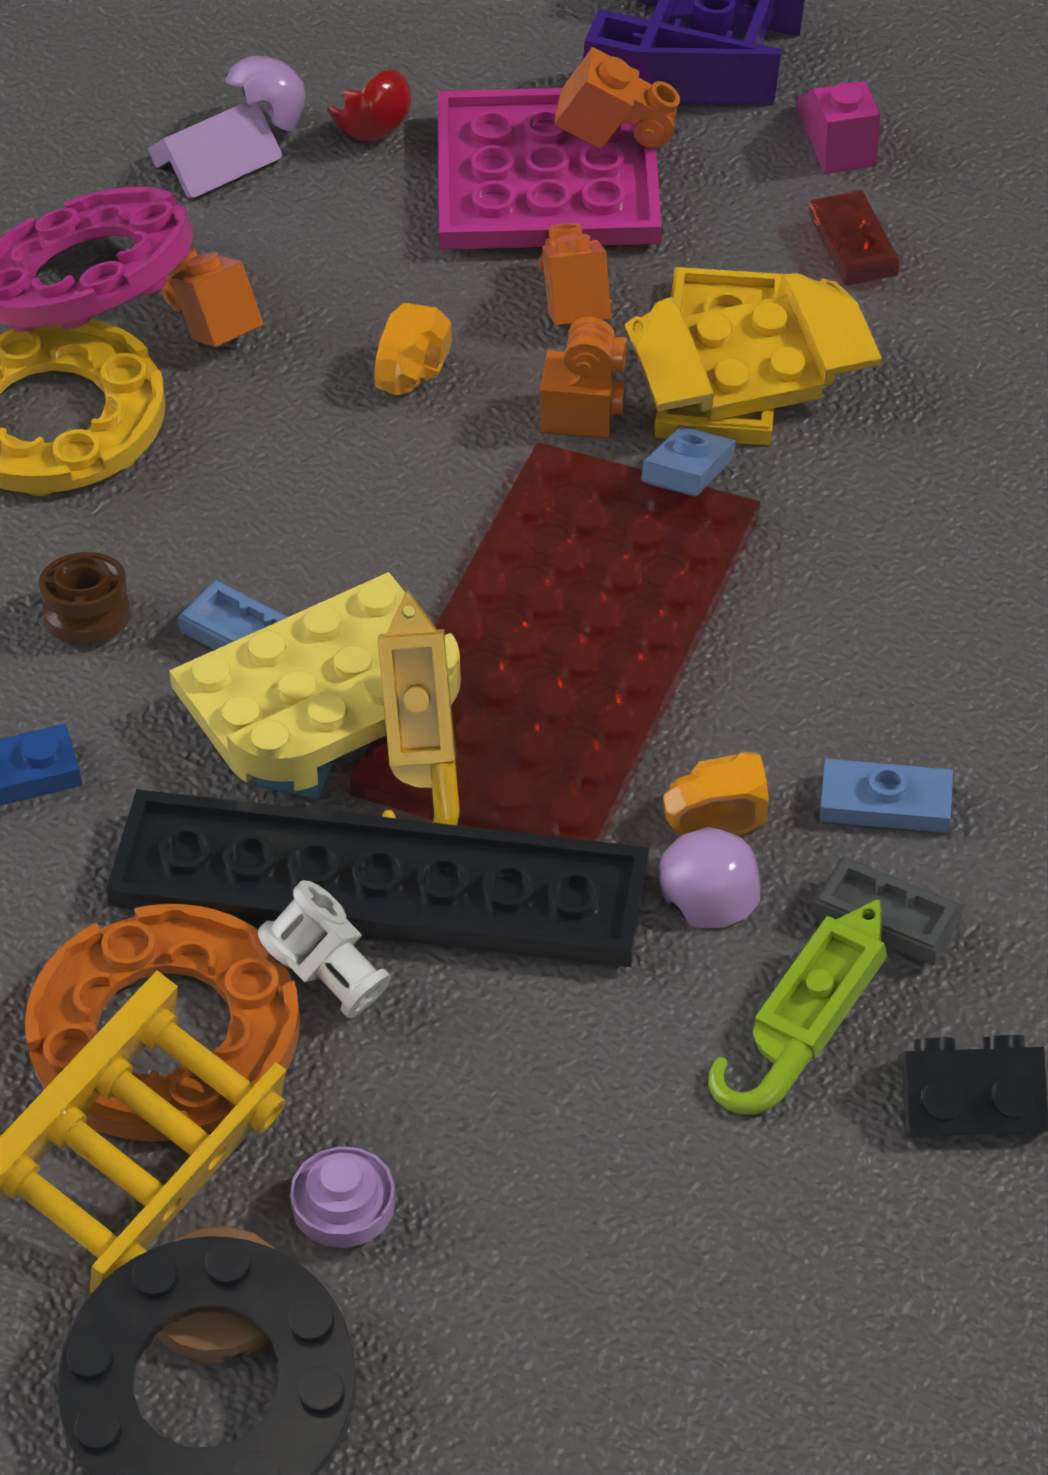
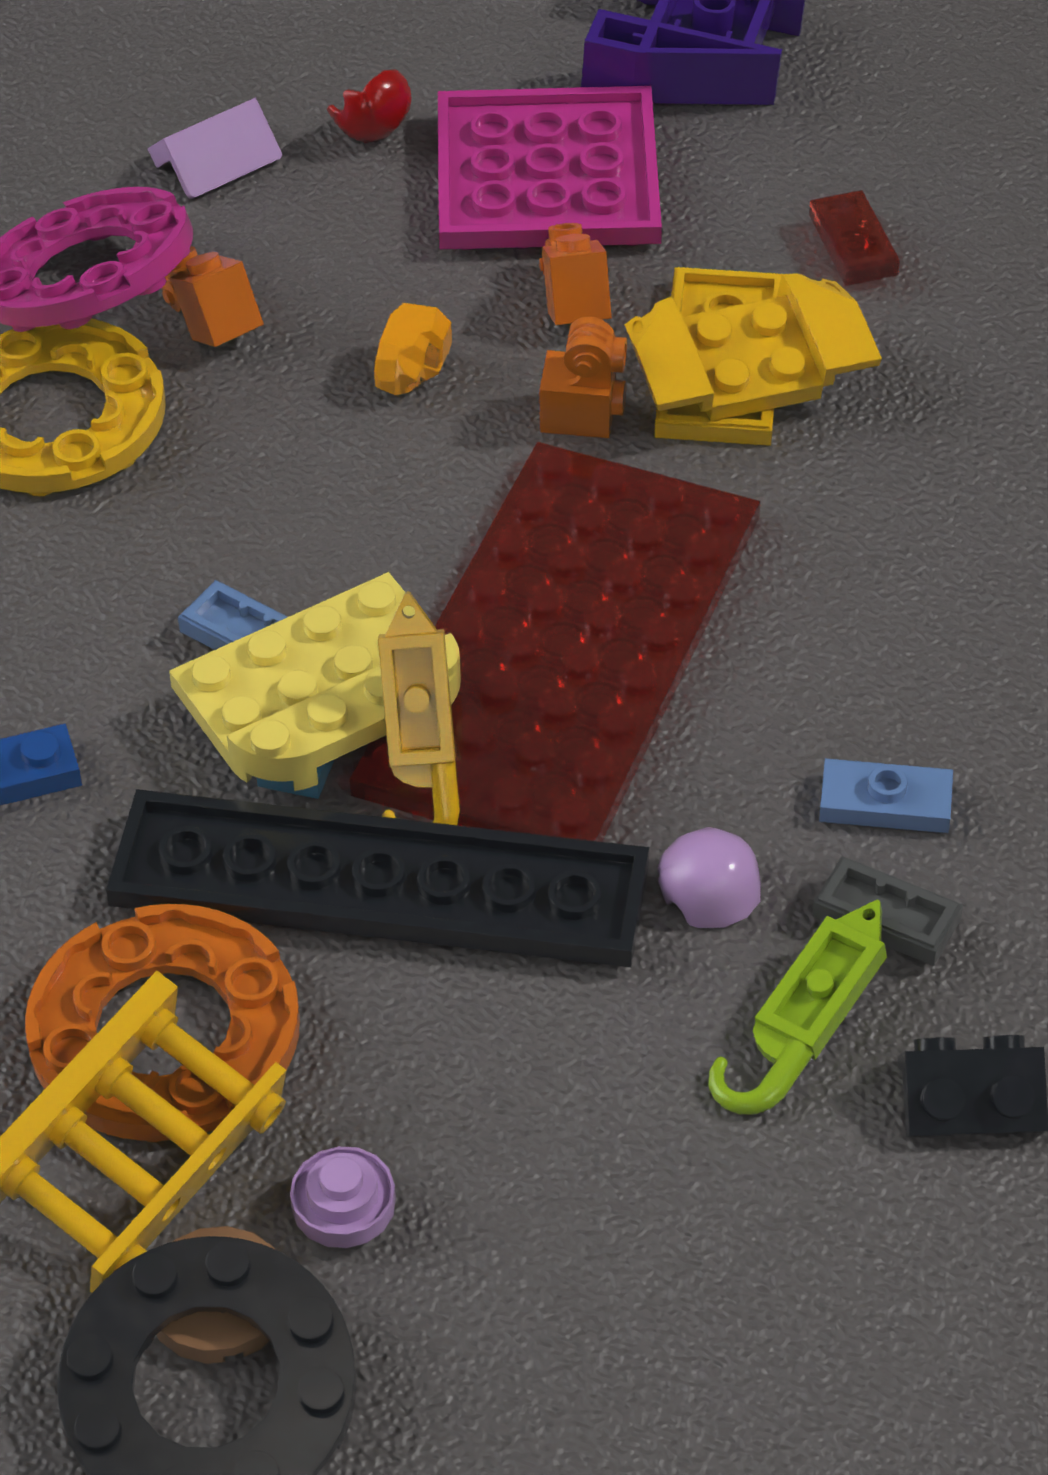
reddish brown wheel [39,552,130,644] -> none
lavender hair [226,56,306,132] -> none
white connector [258,880,392,1018] -> none
orange brick [554,47,680,149] -> none
medium blue plate [641,426,736,497] -> none
light orange rock [663,752,769,836] -> none
dark pink slope [796,81,880,174] -> none

